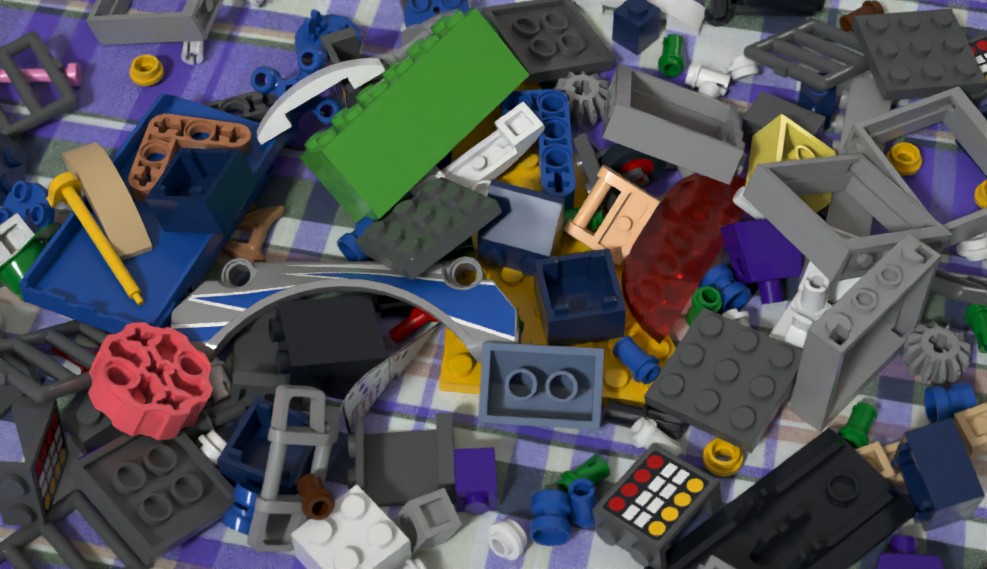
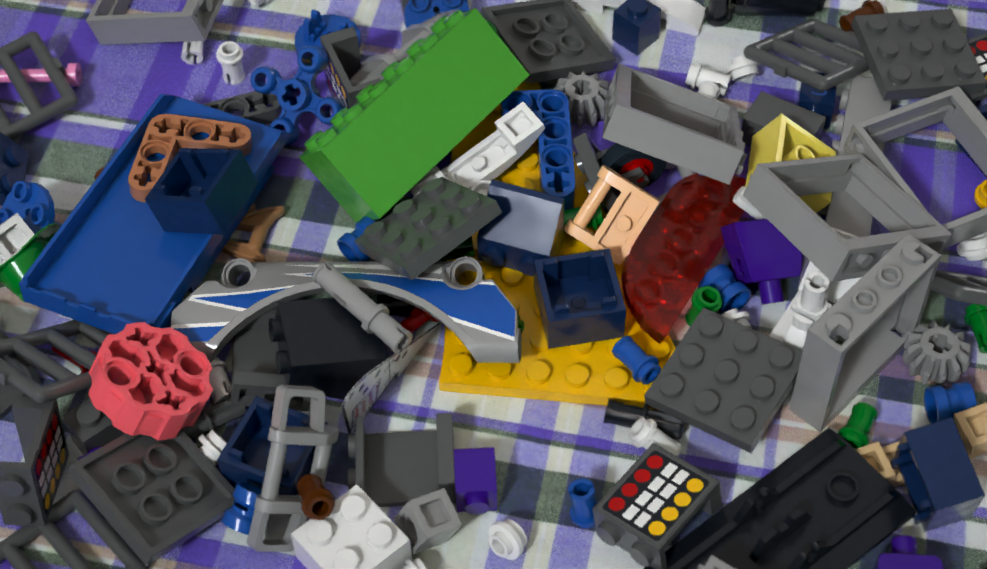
yellow piece [46,172,145,306] -> none
tan slope [61,142,153,261] -> none
yellow plate [129,54,164,86] -> none
white slope [256,58,386,145] -> none
sand blue slope [478,342,604,430] -> none
blue wheel [529,490,572,546] -> none
green pin [557,454,610,495] -> none
green pin [658,34,685,77] -> none
yellow plate [702,438,743,477] -> none
yellow plate [886,142,922,176] -> none
none -> white pin [216,41,245,85]
none -> light grey pin [312,261,413,353]

